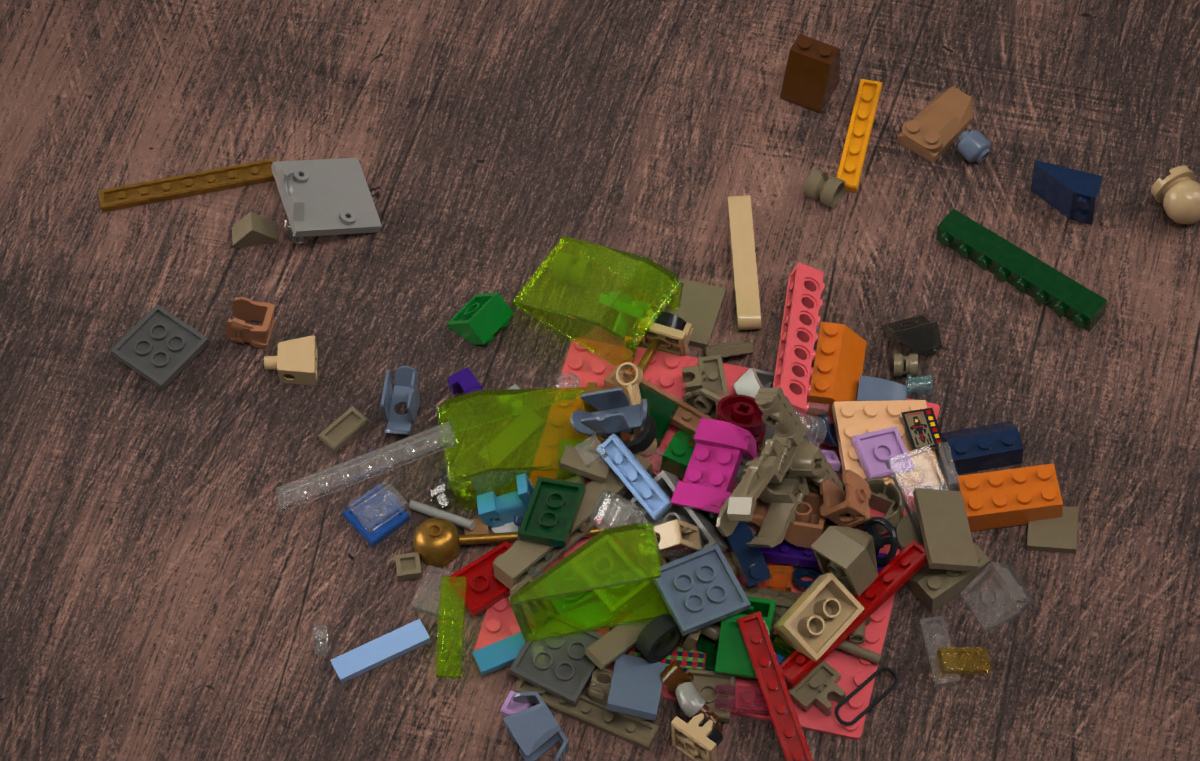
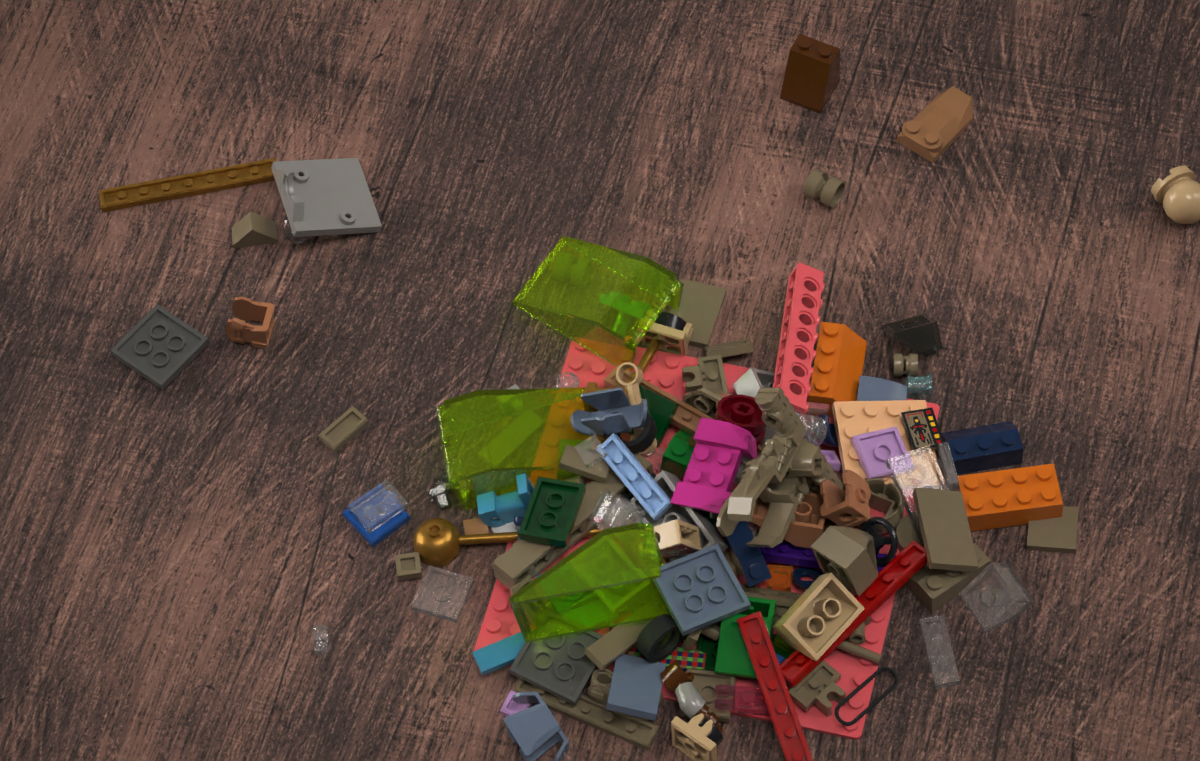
tan torso [264,335,318,385] -> none
clear tile [276,421,457,512] -> none
light blue tile [330,619,431,683] -> none
sand blue piece [380,366,420,435] -> none
light grey bar [409,500,475,530] -> none
clear neon green slope [436,576,467,678] -> none
green slope [446,292,514,345] -> none
red tile [446,541,534,617] -> none
dark purple leg [448,367,487,414] -> none
tan beam [727,195,761,330] -> none
light orange tile [837,79,882,193] -> none
dark green brick [936,208,1107,332] -> none
clear yellow tile [937,647,991,674] -> none
sand blue head [957,130,991,163] -> none
dark blue slope [1031,160,1103,225] -> none

